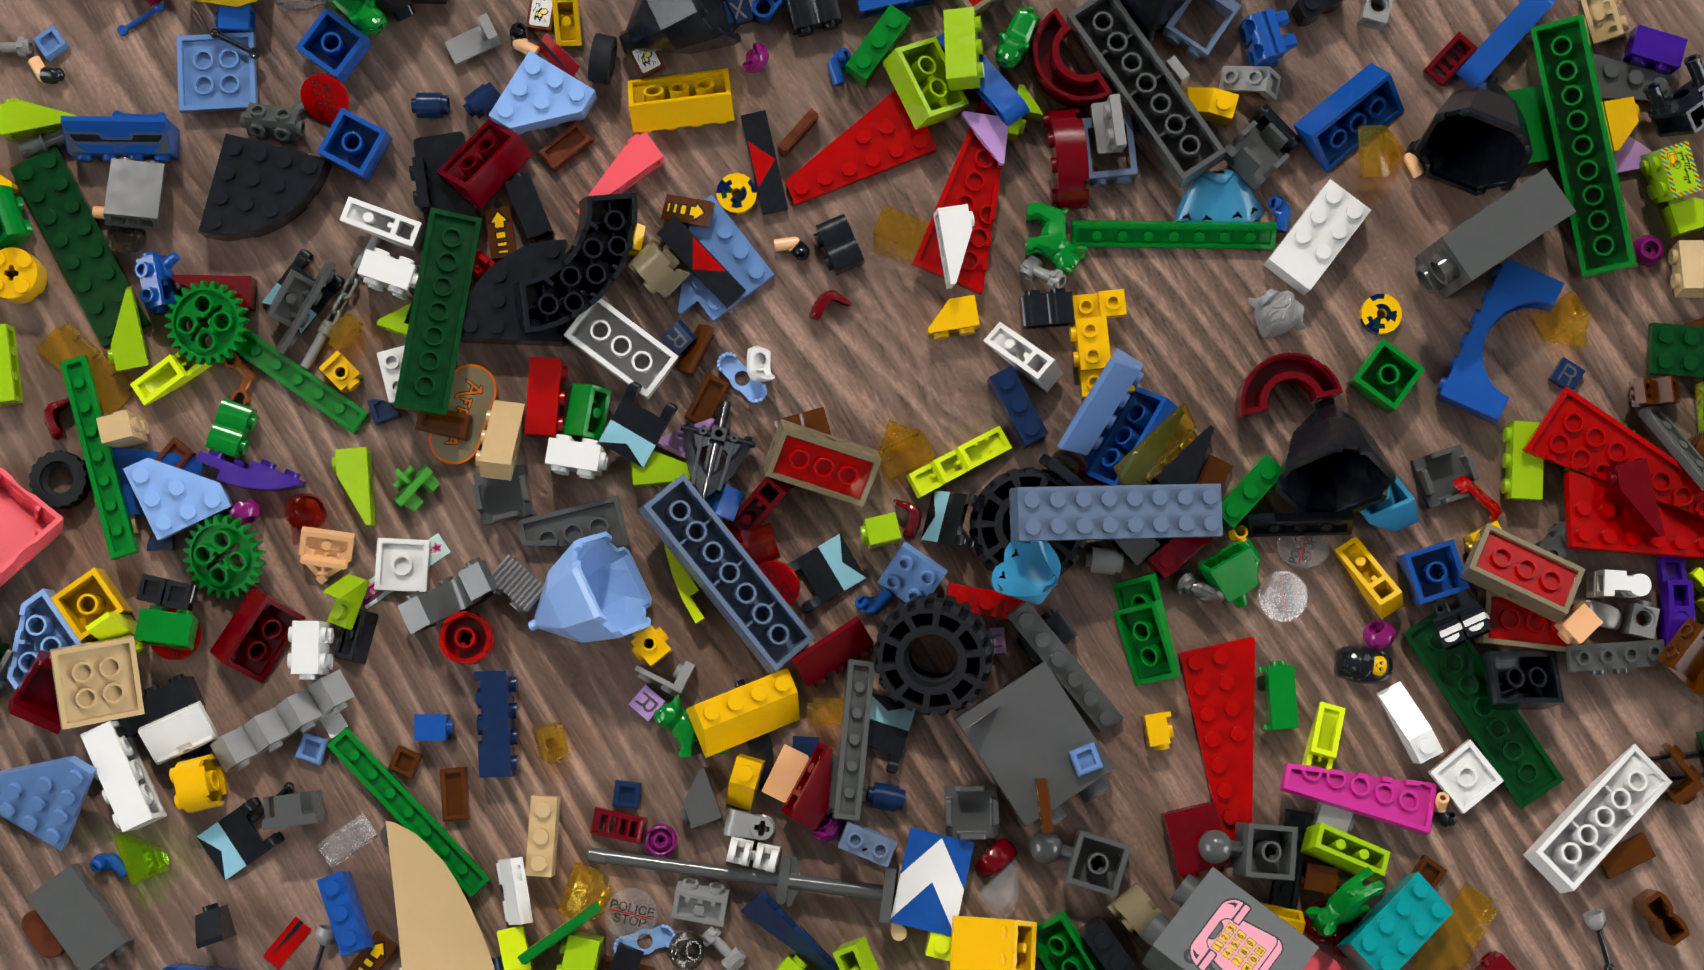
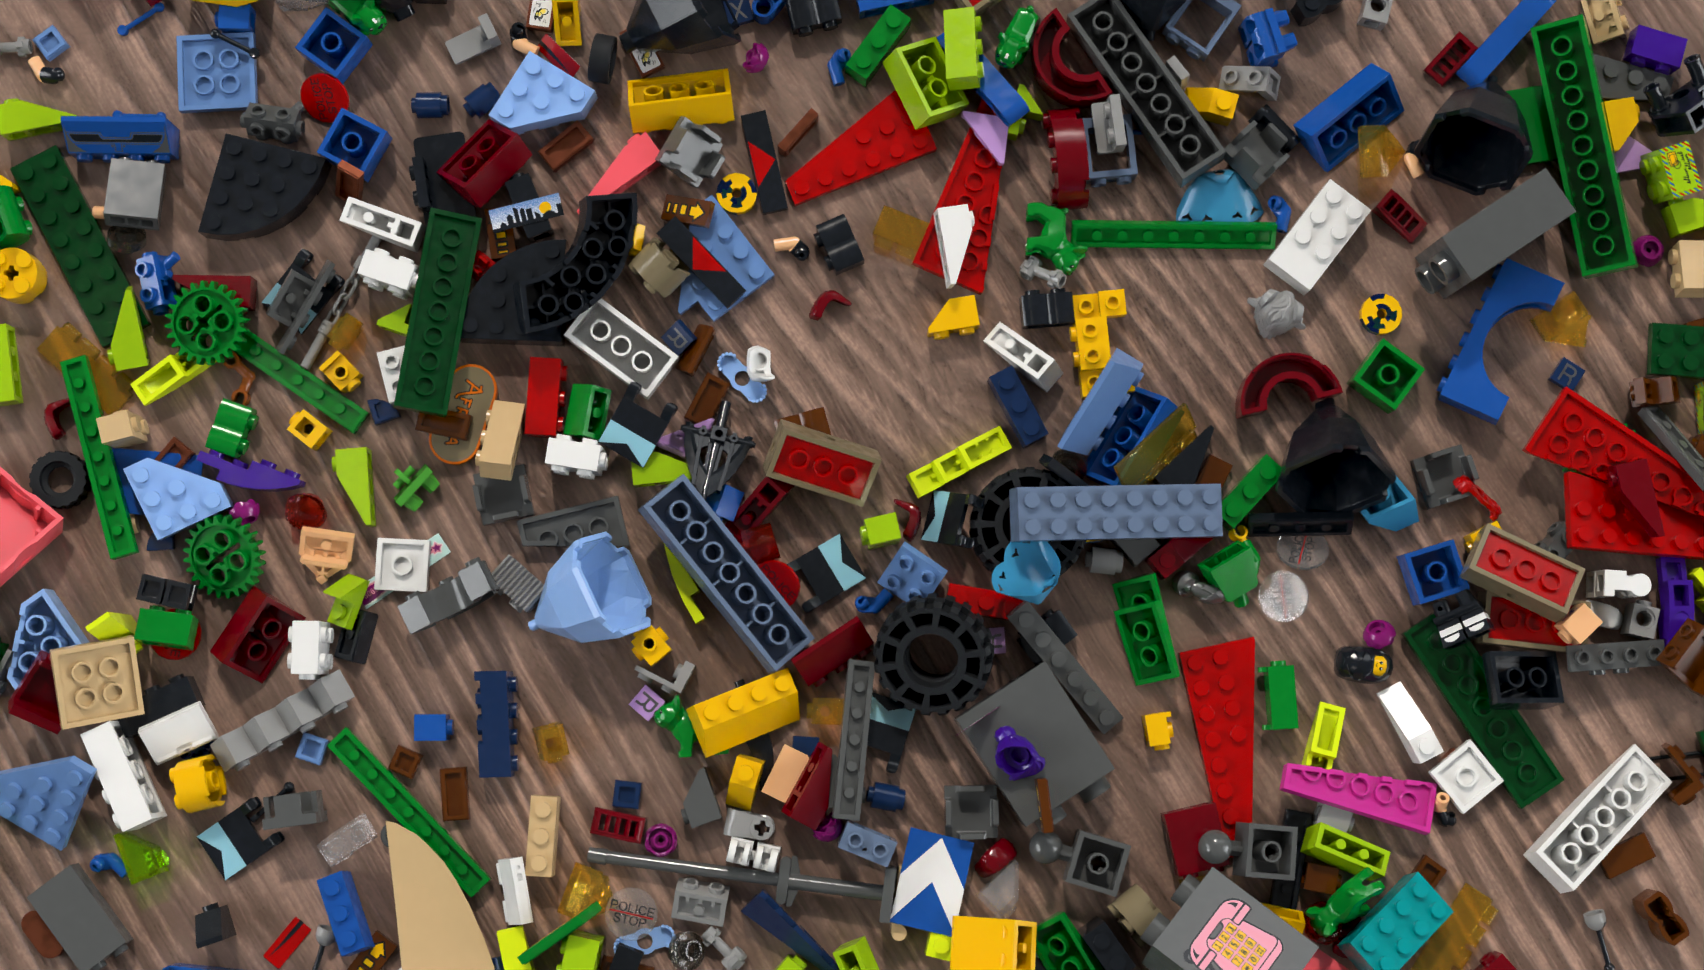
dark grey axle [18,129,66,158] -> none
yellow brick [50,567,133,642] -> none
white sticker [320,712,348,738] -> none
red brick [438,611,496,665] -> none
clear yellow slope [878,420,936,480] -> none
medium blue tile [1068,742,1103,777] -> none
yellow slope [1335,536,1404,619] -> none
lime brick [1501,421,1544,502] -> none
none -> yellow brick [287,409,333,451]
none -> copper tile [335,159,364,202]
none -> sticker [488,193,564,233]
none -> dark grey panel [655,116,726,188]
none -> dark purple hair [994,726,1045,781]
none -> dark red slope [1372,189,1428,244]

